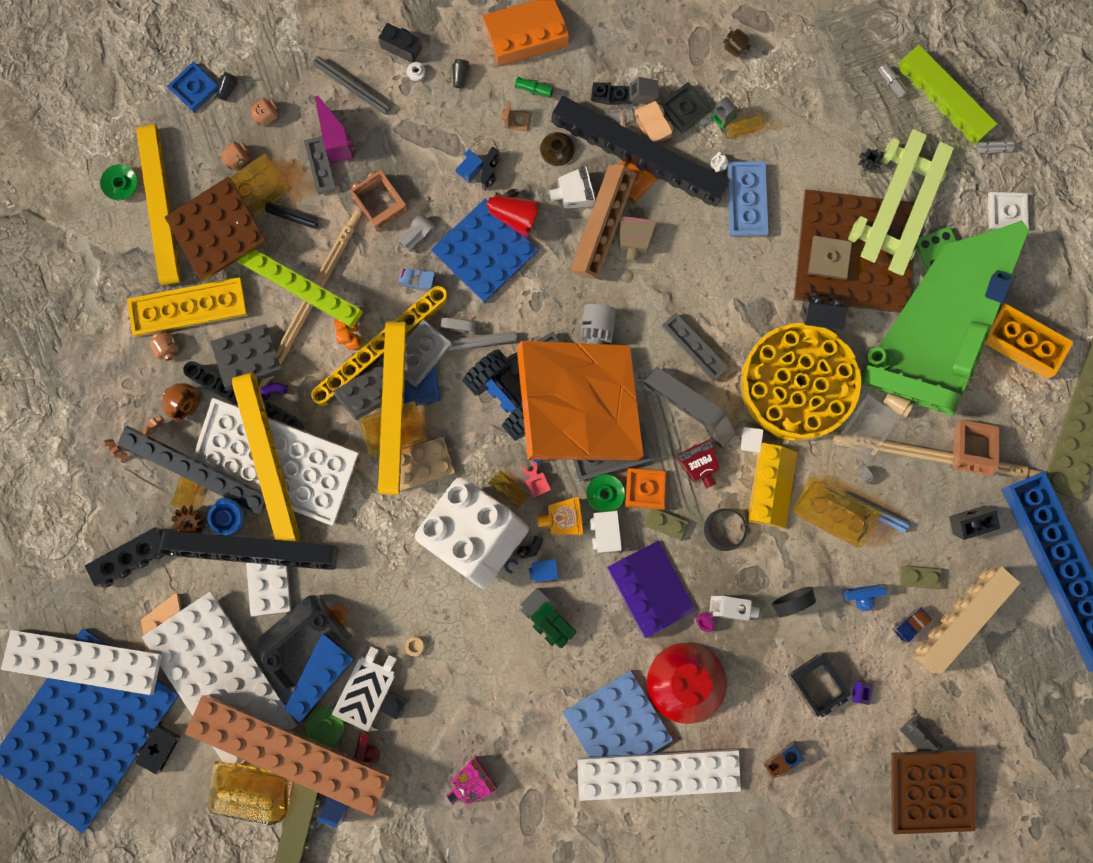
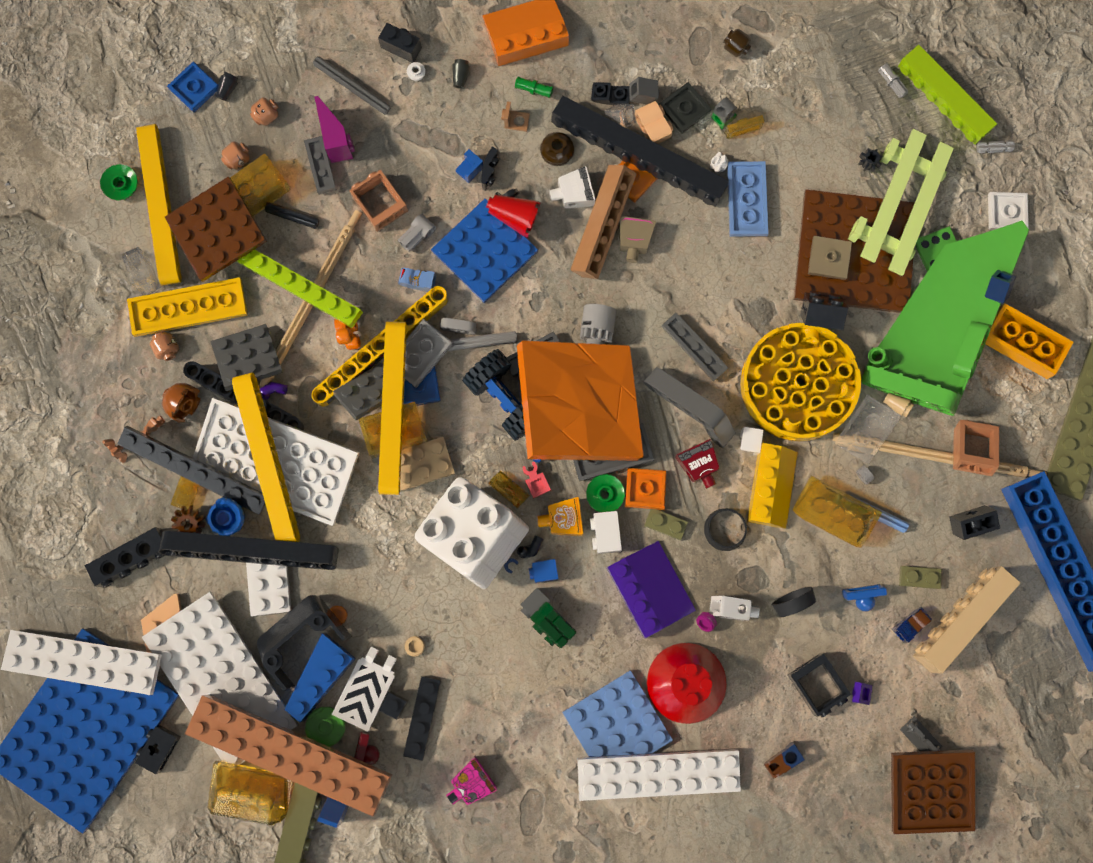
none -> black plate [403,676,441,761]

